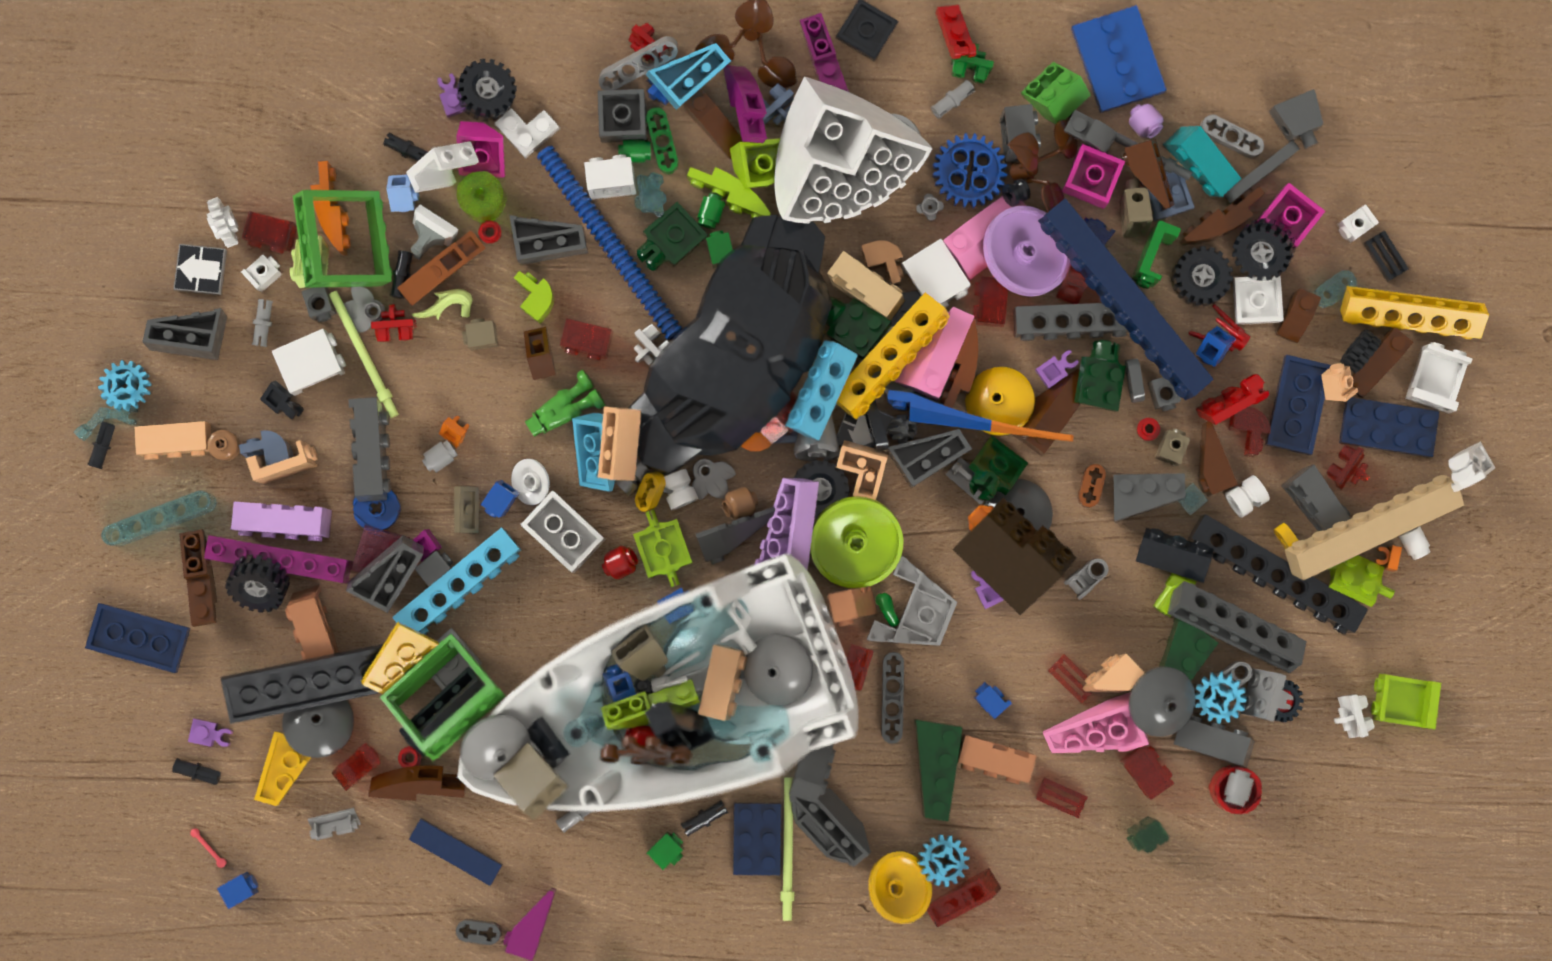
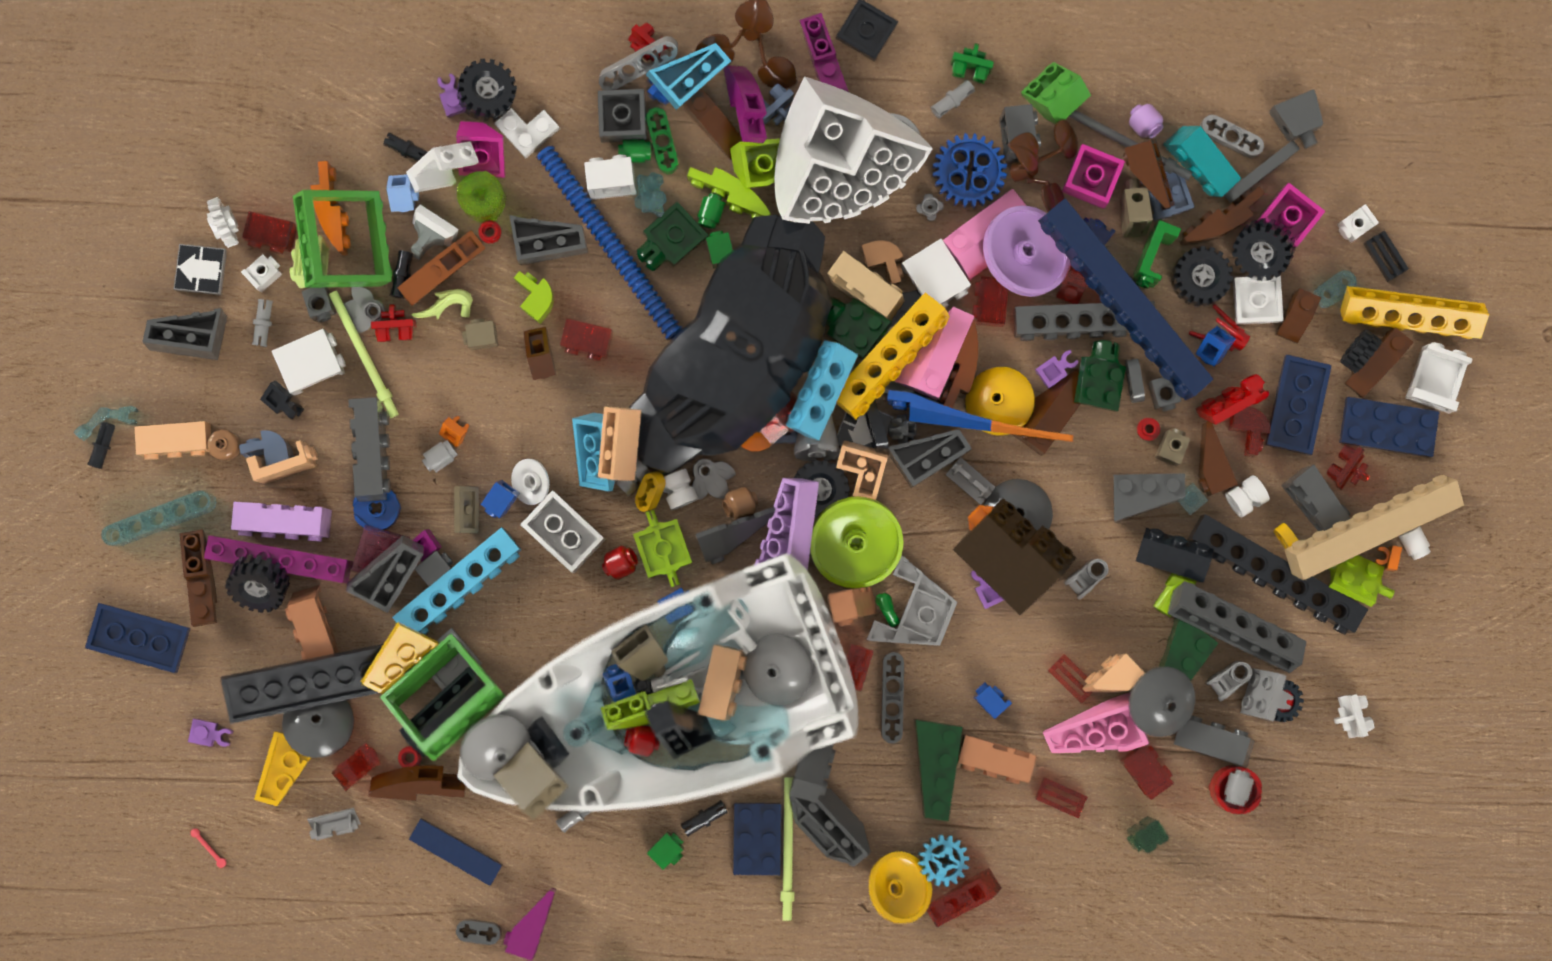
medium azure gear [98,360,152,411] -> none
black axle [172,758,221,785] -> none
blue brick [217,872,259,909] -> none
bright green piece [525,369,606,437] -> none
reddish brown plant [600,736,693,766] -> none
white hips [633,324,669,365] -> none
red plate [936,5,976,59] -> none
dark green plate [968,435,1028,501] -> none
black wheel [1002,178,1031,206] -> none
dark grey brick [1064,110,1117,153] -> none
blue plate [1071,5,1166,113] -> none
dark orange beam [1078,464,1106,508] -> none
medium azure gear [1195,671,1247,724] -> none
light nougat brick [1321,363,1358,402] -> none
lime panel [1371,674,1442,729] -> none
white piece [1449,442,1495,492] -> none

